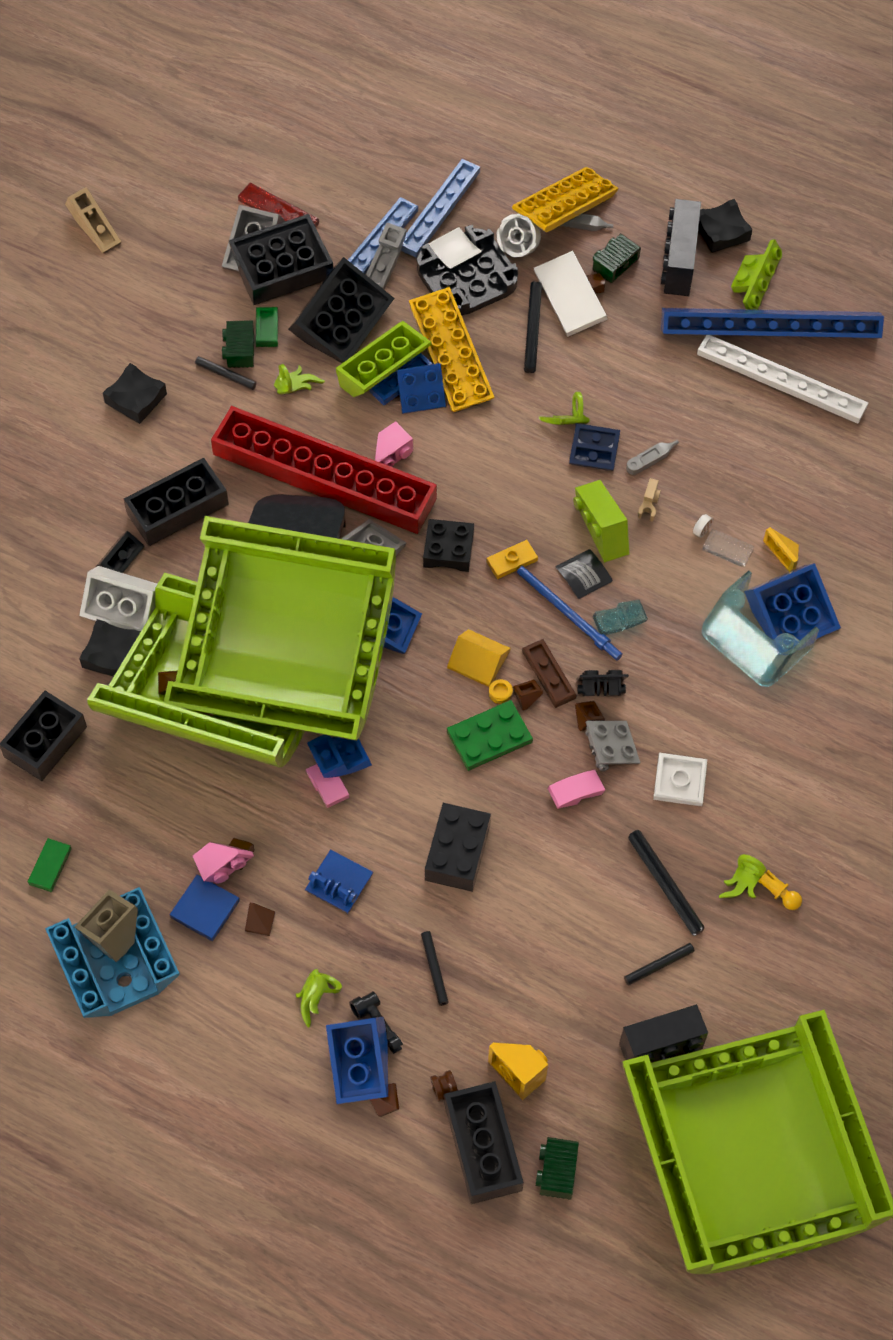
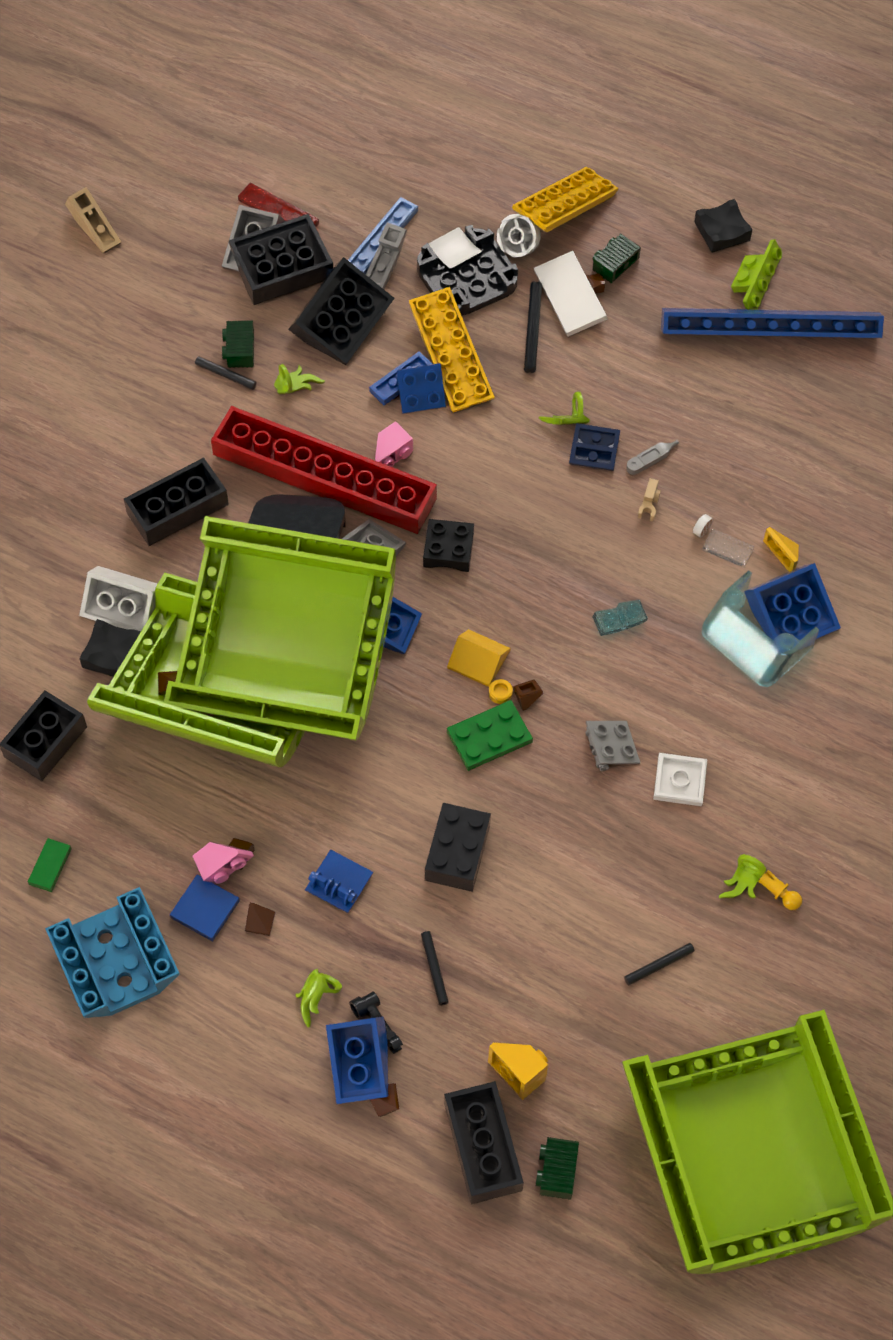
dark tan slope [75,890,138,962] -> none
black slope [96,531,145,573] -> none
black brick [103,363,167,424] -> none
green tile [256,307,278,347] -> none
bright pink slope [306,764,349,808] -> none
blue slope [307,735,372,778] -> none
lime slope [336,320,432,397] -> none
medium blue plate [401,159,480,258] -> none
reddish brown wheel [430,1070,458,1102] -> none
yellow plate [486,540,538,579] -> none
blue bar [517,566,623,661] -> none
reddish brown tile [522,639,577,708] -> none
bright pink slope [548,770,605,809] -> none
black sticker [556,549,613,599] -> none
light grey piece [560,213,614,231] -> none
lime wedge [573,480,629,563] -> none
reddish brown slope [575,701,605,731] -> none
black hinge [577,670,629,696] -> none
black brick [619,1004,708,1063] -> none
black axle [628,830,704,936] -> none
brick [660,199,701,296] -> none
white plate [697,335,868,424] -> none

